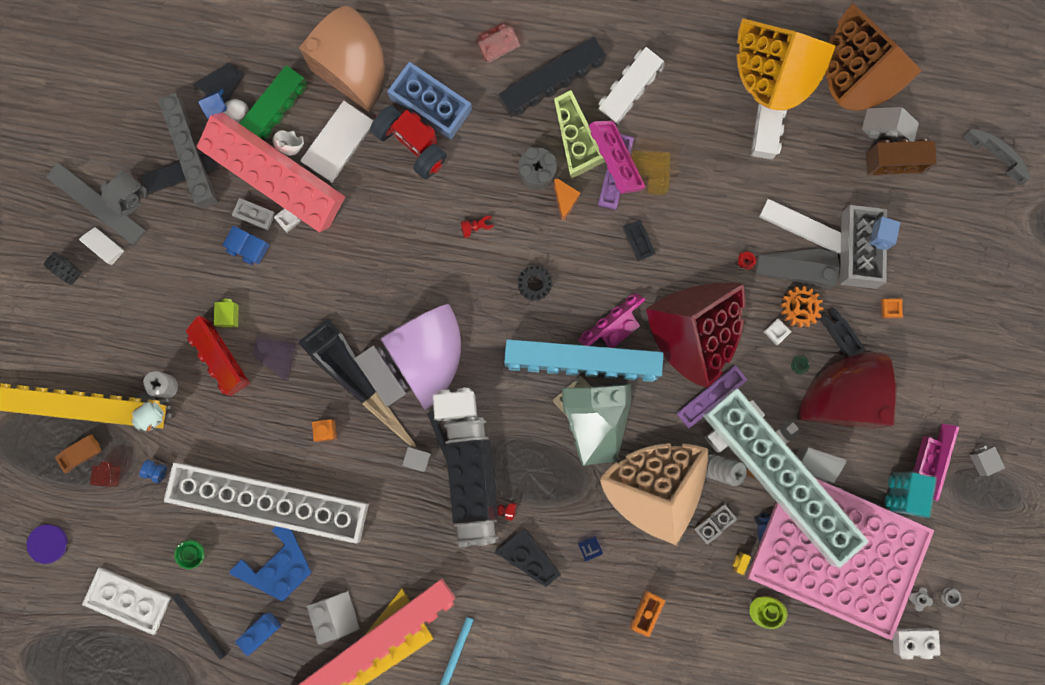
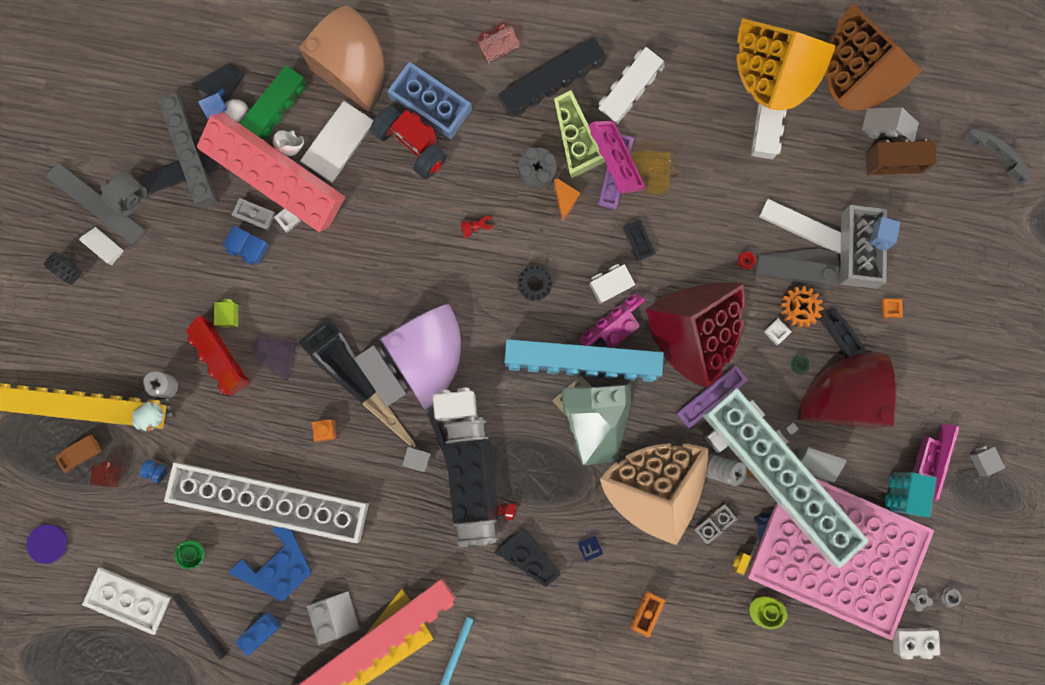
none -> white brick [589,264,635,304]

